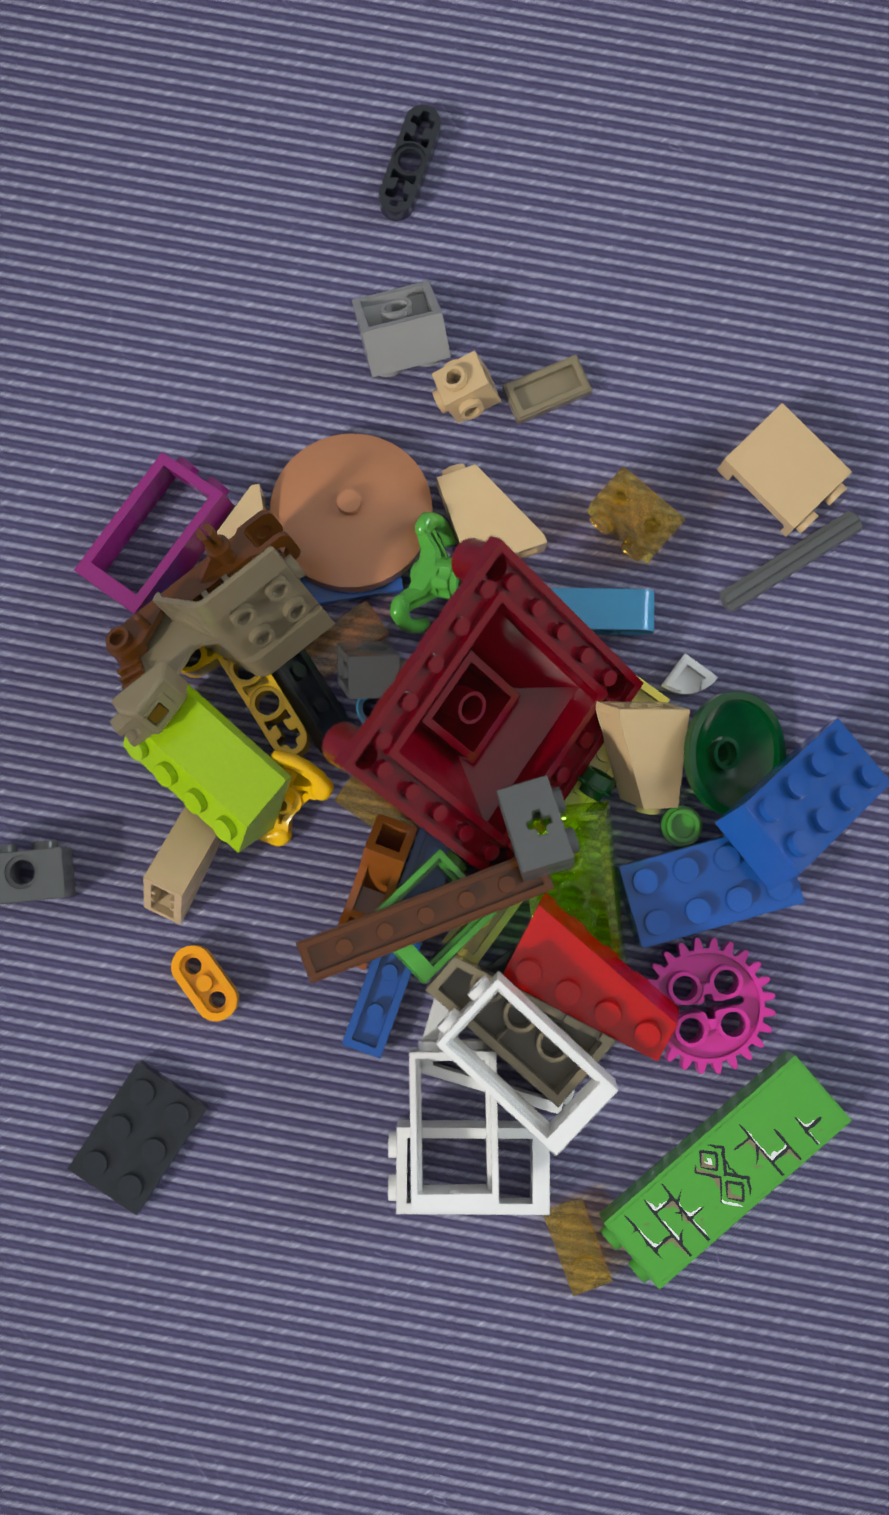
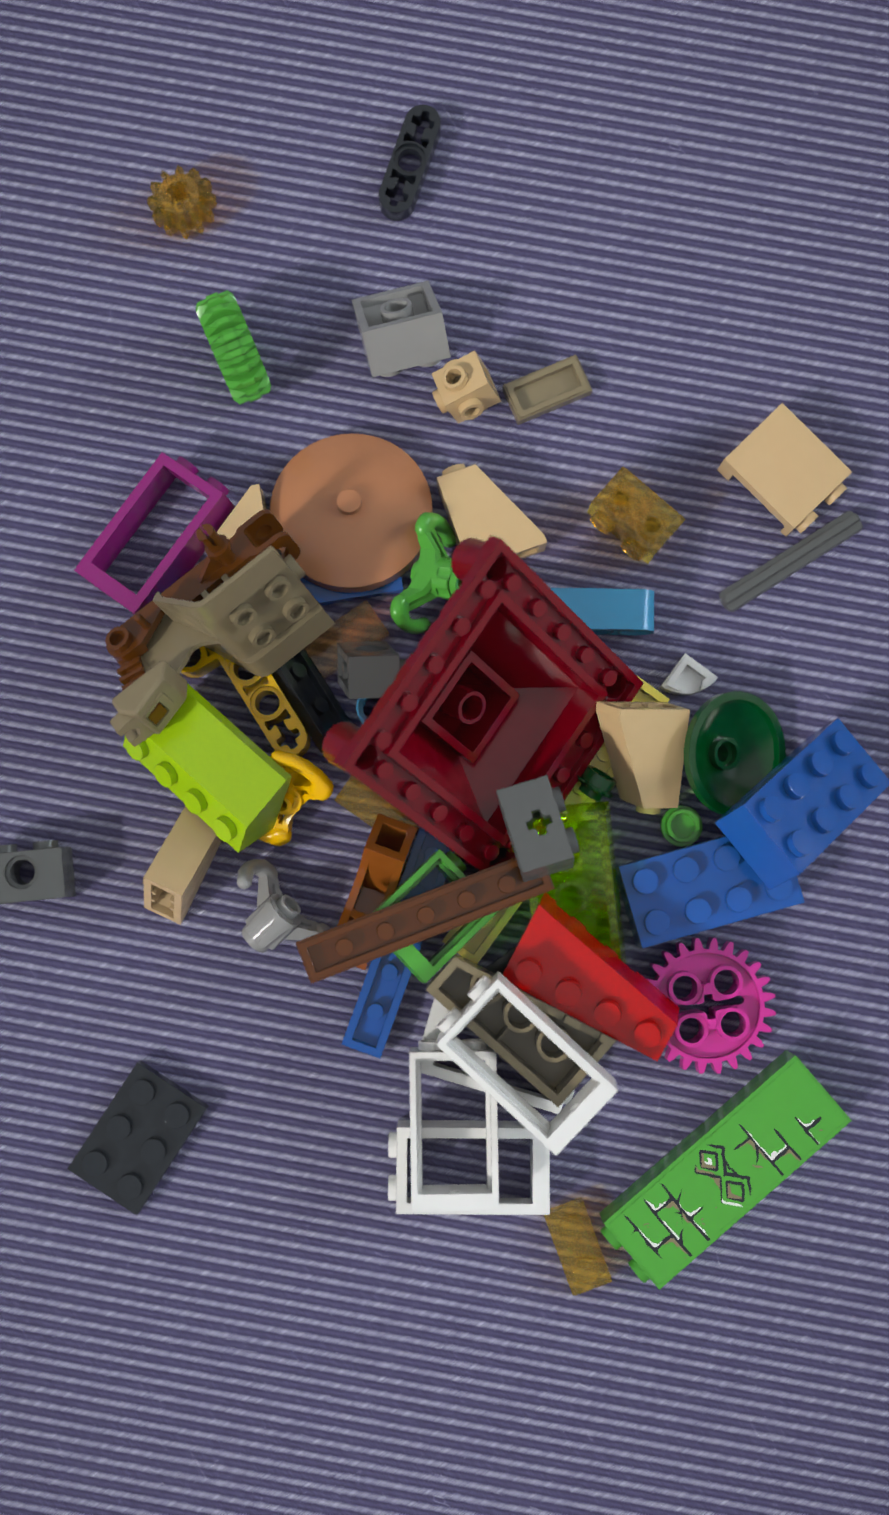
light orange plate [171,945,239,1022] -> none
none -> clear yellow gear [147,164,217,240]
none -> bright green gear [196,290,271,404]
none -> light grey piece [237,859,330,953]

